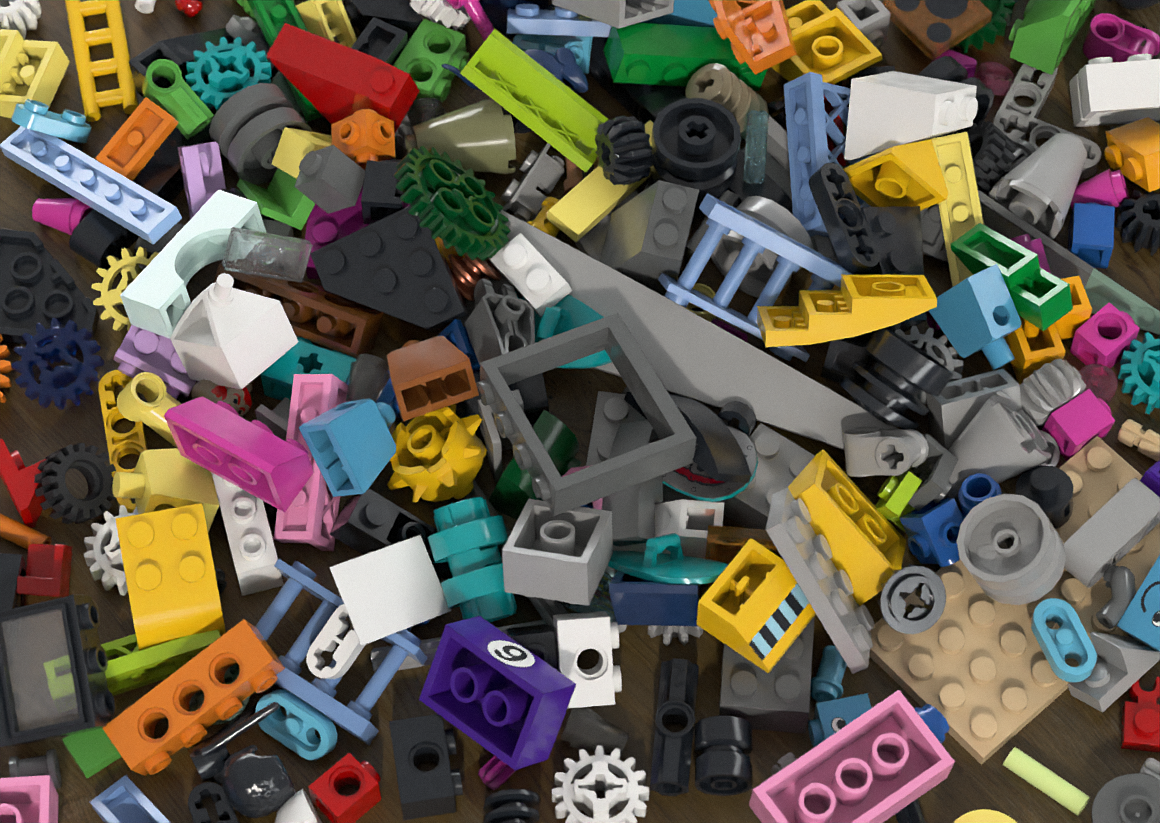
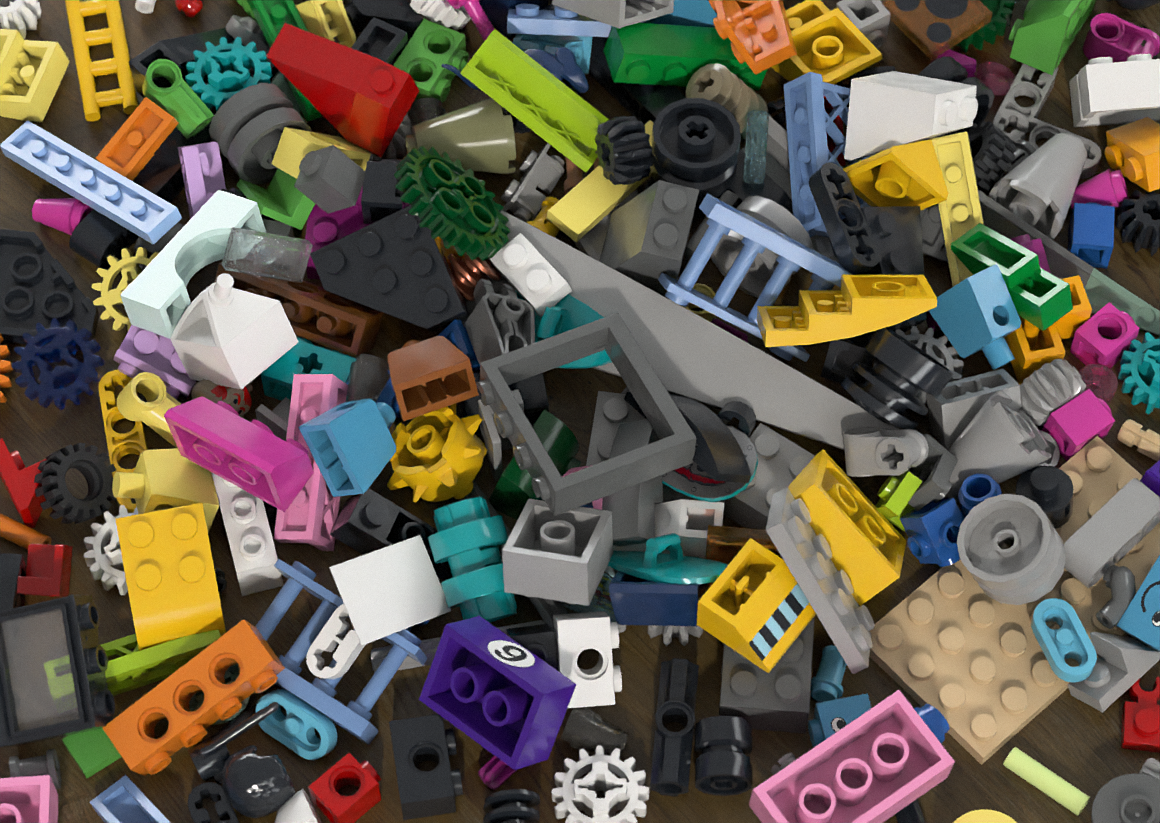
medium azure plate [11,99,92,143] -> none
orange brick [331,109,395,171] -> none
gear [877,564,946,634] -> none

